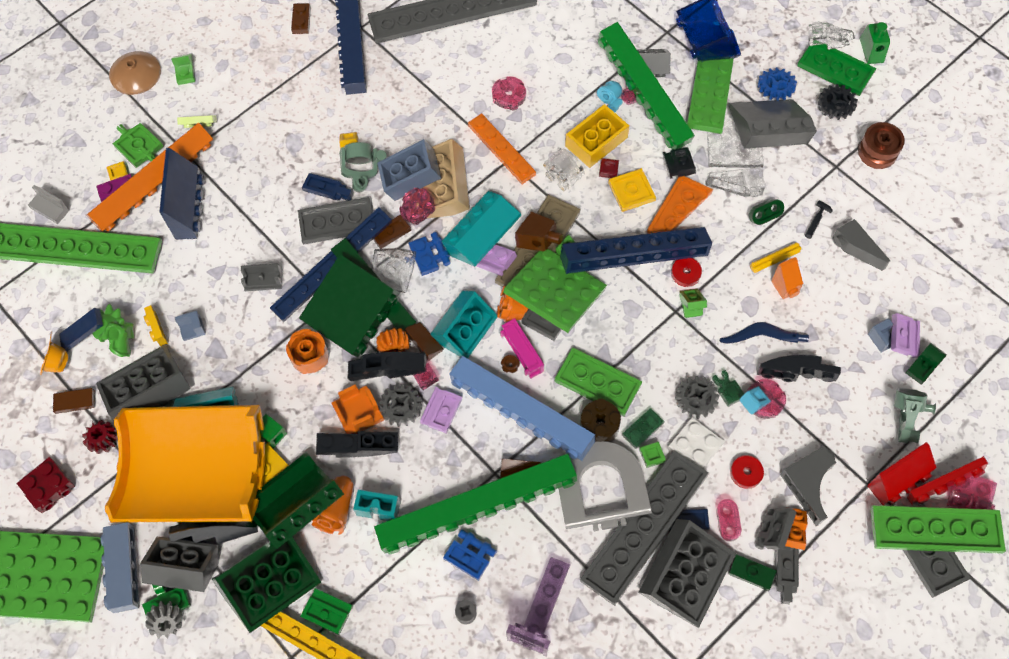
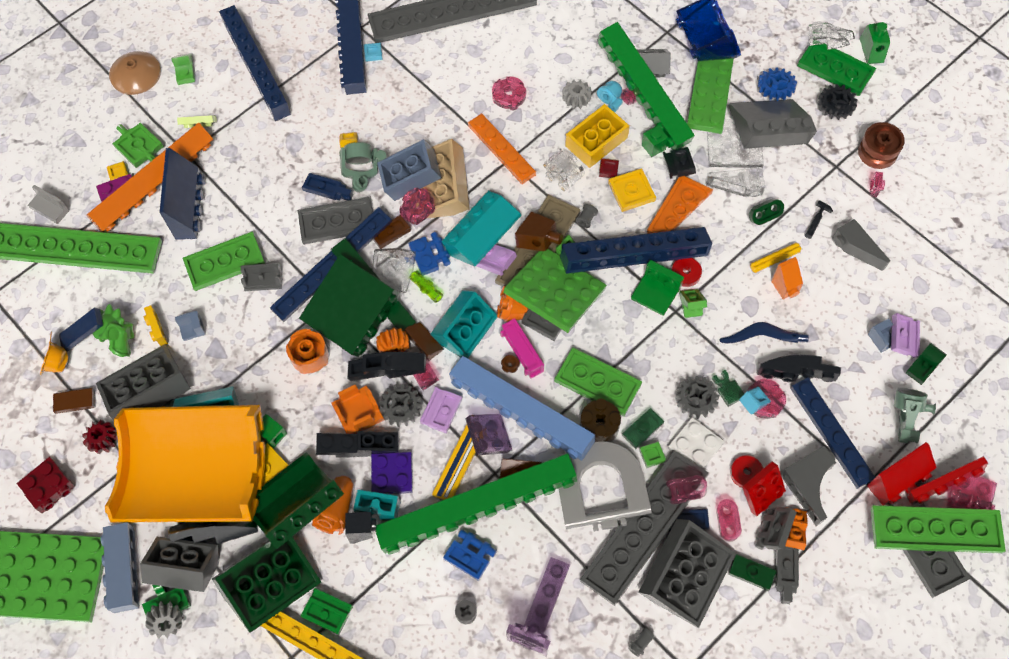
reddish brown plate [291,3,311,34] -> none
none -> bright green plate [182,231,265,291]
none -> dark blue brick [219,5,291,122]
none -> black slope [345,512,377,544]
none -> medium azure tile [364,43,383,62]
none -> dark purple plate [371,452,413,494]
none -> clear neon green pin [410,270,443,303]
none -> tile [432,424,485,500]
none -> clear purple plate [465,414,512,455]
none -> light grey gear [563,79,592,109]
none -> dark grey bush [576,204,598,228]
none -> dark grey pin [628,628,655,657]
none -> green bracket [631,260,684,316]
none -> green brick [642,125,668,158]
none -> clear pink piece [666,475,707,504]
none -> red plate [742,461,786,516]
none -> dark blue plate [790,378,875,489]
none -> clear pink plate [870,171,885,197]

